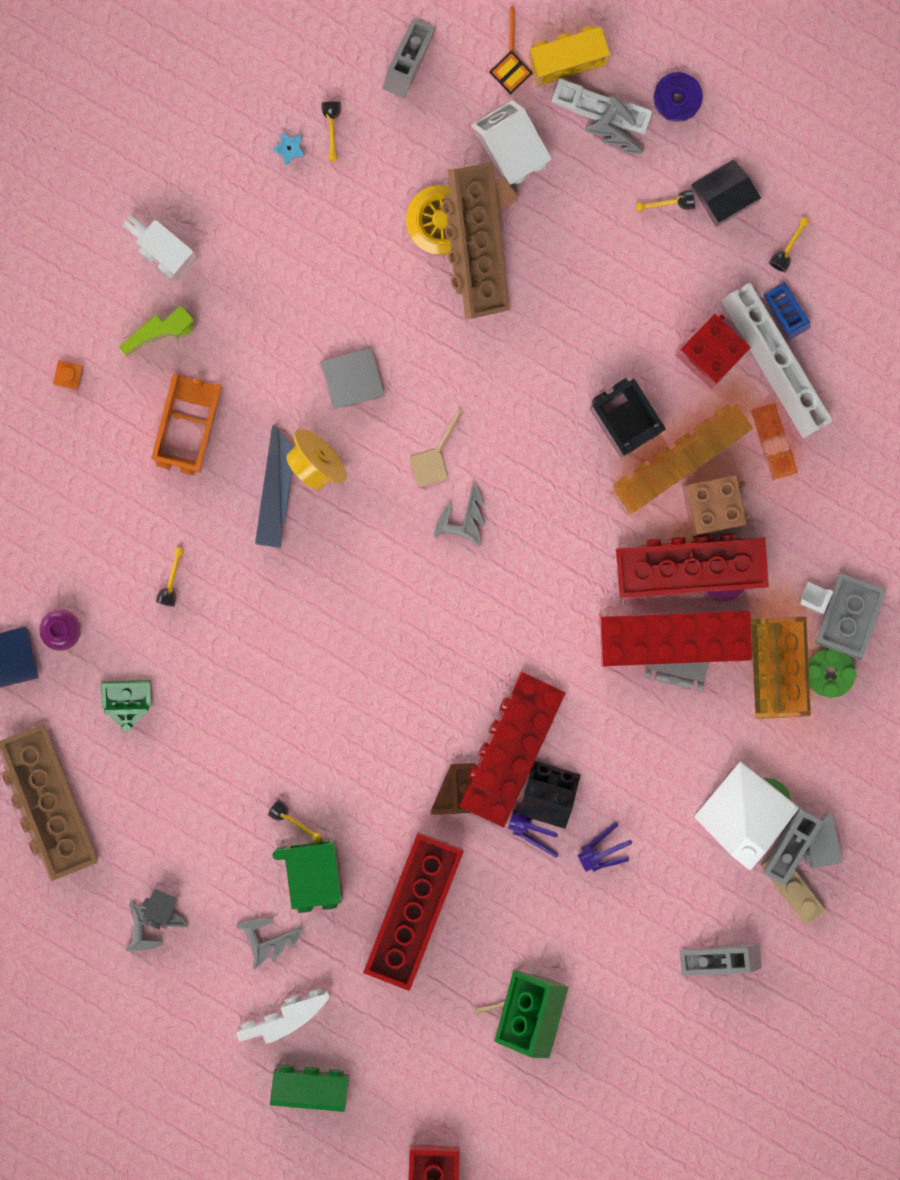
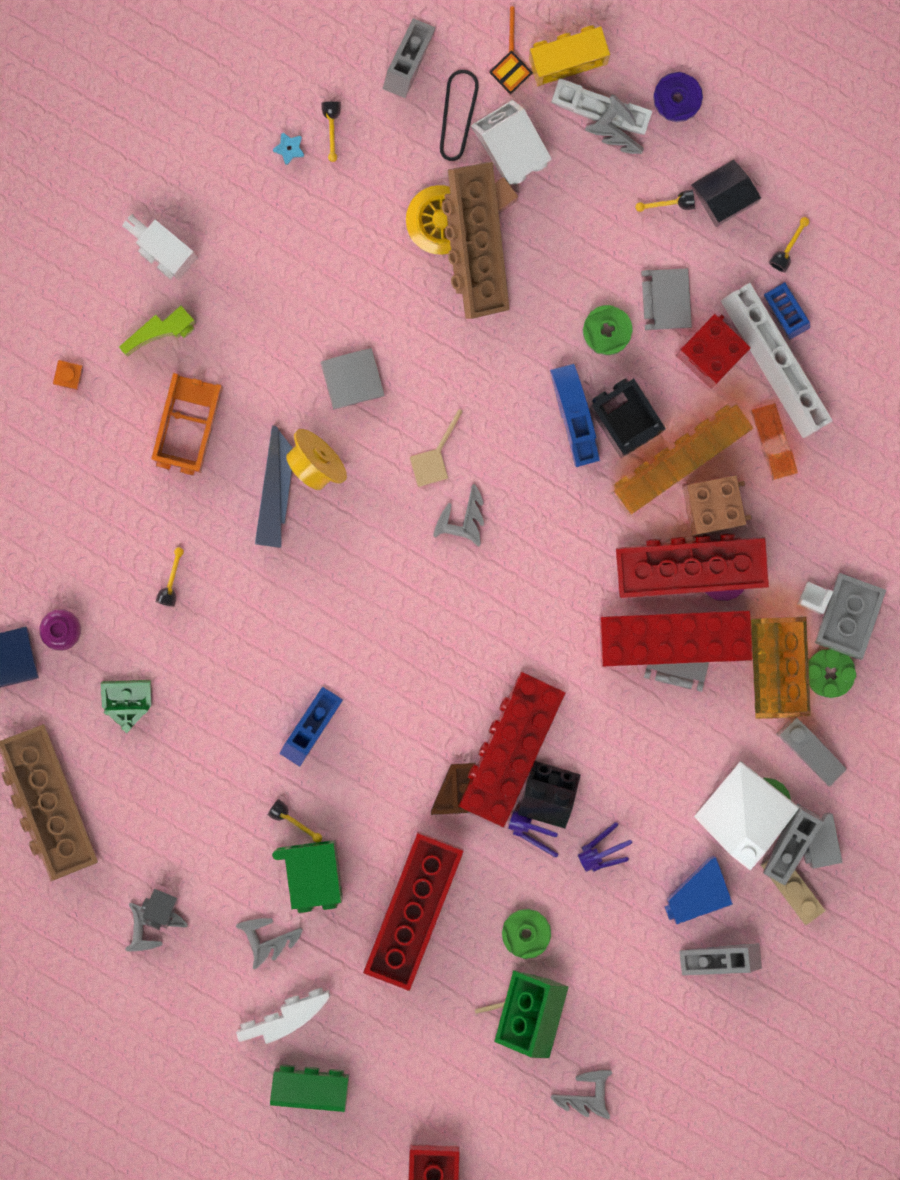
none -> blue slope [279,687,343,767]
none -> black piece [440,70,479,161]
none -> bright green plate [502,909,551,959]
none -> blue slope [550,364,600,467]
none -> light grey piece [551,1070,612,1119]
none -> bright green plate [583,305,633,355]
none -> light grey piece [641,268,692,330]
none -> blue slope [664,856,733,924]
none -> light grey slope [776,717,847,787]

